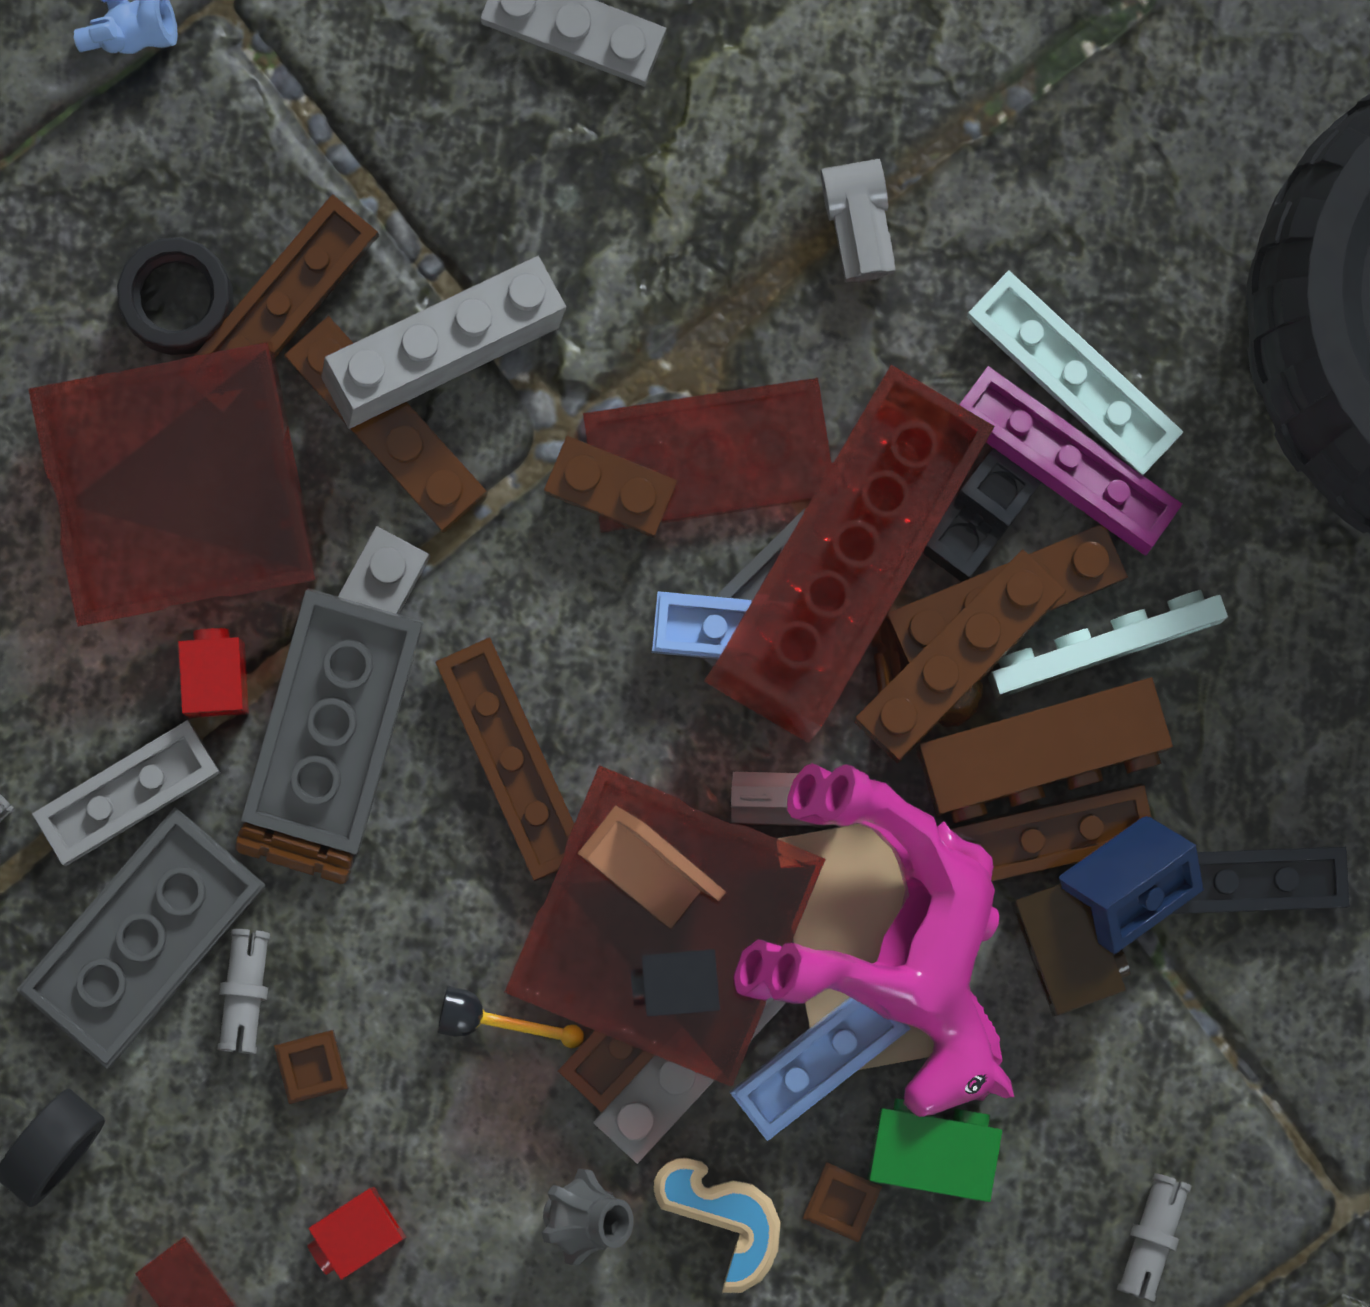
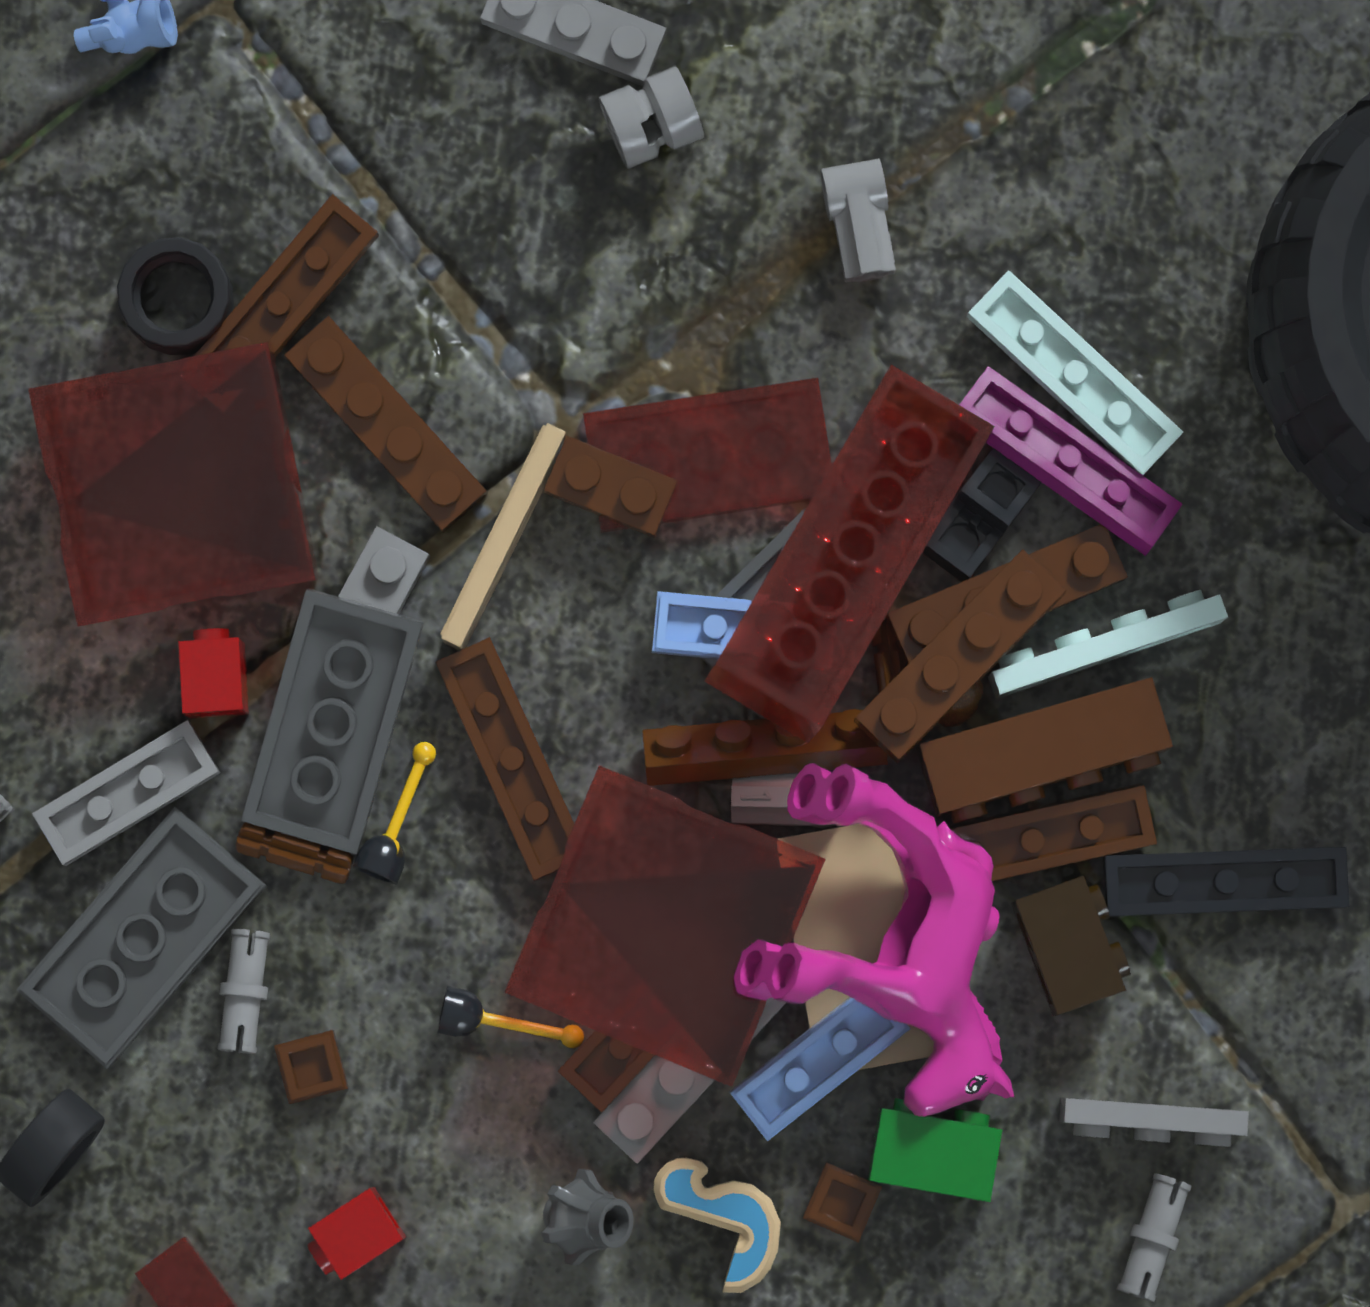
light grey brick [321,255,566,429] -> none
nougat panel [578,805,726,929] -> none
black brick [631,949,720,1018] -> none
dark blue panel [1059,816,1204,954] -> none
none -> hinge [353,742,436,885]
none -> tan tile [440,423,567,651]
none -> light grey wheel [598,66,704,169]
none -> reddish brown plate [642,709,888,786]
none -> light grey plate [1059,1098,1249,1147]

